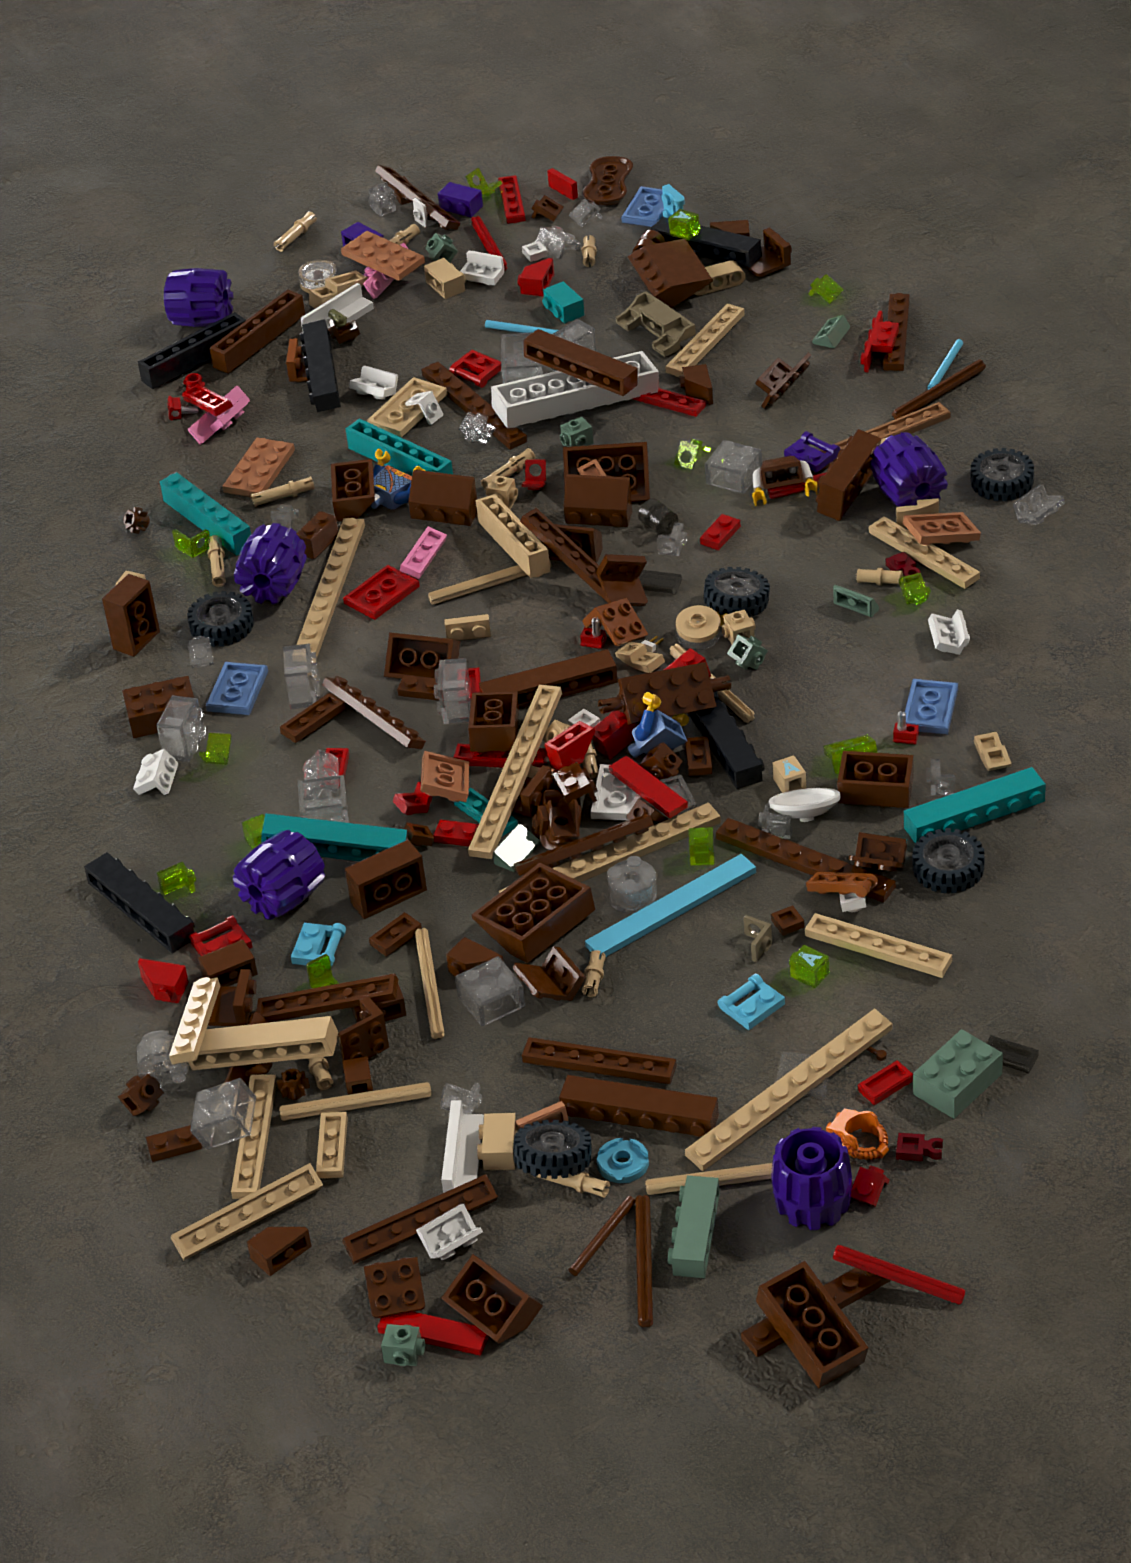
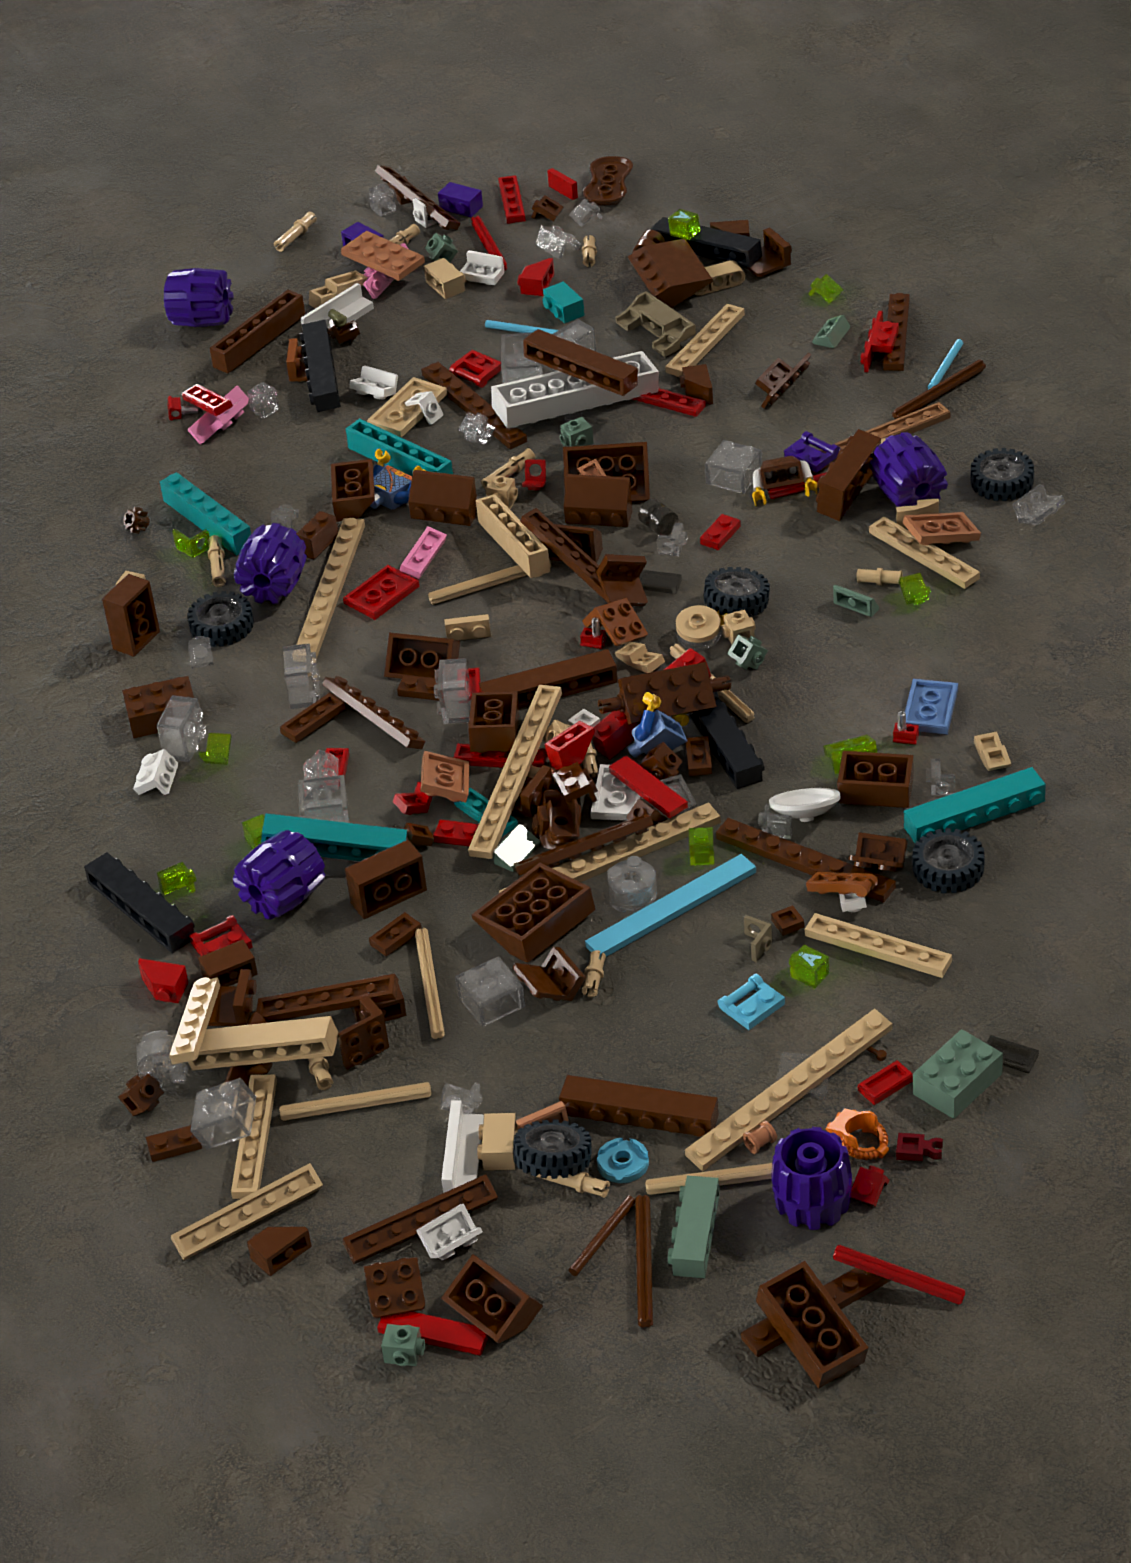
black brick [138,312,246,389] -> none
red plate [183,373,205,390] -> none
medium blue tile [206,662,268,715] -> none
nougat plate [223,438,295,497] -> none
tan pin [251,476,315,507] -> none
reddish brown gear [277,1068,310,1100] -> none
medium azure plate [291,923,346,968] -> none
clear piece [298,260,338,293] -> none
clear neon green bracket [306,954,339,989] -> none
tan plate [316,1112,348,1179] -> none
reddish brown brick [342,1056,373,1095] -> none
reddish brown slope [446,937,505,981] -> none
clear neon green bracket [465,168,502,196] -> none
white plate [522,241,548,262] -> none
reddish brown plate [522,1037,677,1084] -> none
medium blue tile [621,186,664,227] -> none
white piece [641,636,664,653] -> none
medium azure plate [661,184,685,221] -> none
clear neon green bracket [674,438,711,470] -> none
tan brick [773,755,806,793] -> none
dark red plate [885,551,921,584] -> none
white bracket [928,609,970,655] -> none
none -> clear brick [248,382,279,418]
none -> nougat bush [742,1121,777,1154]

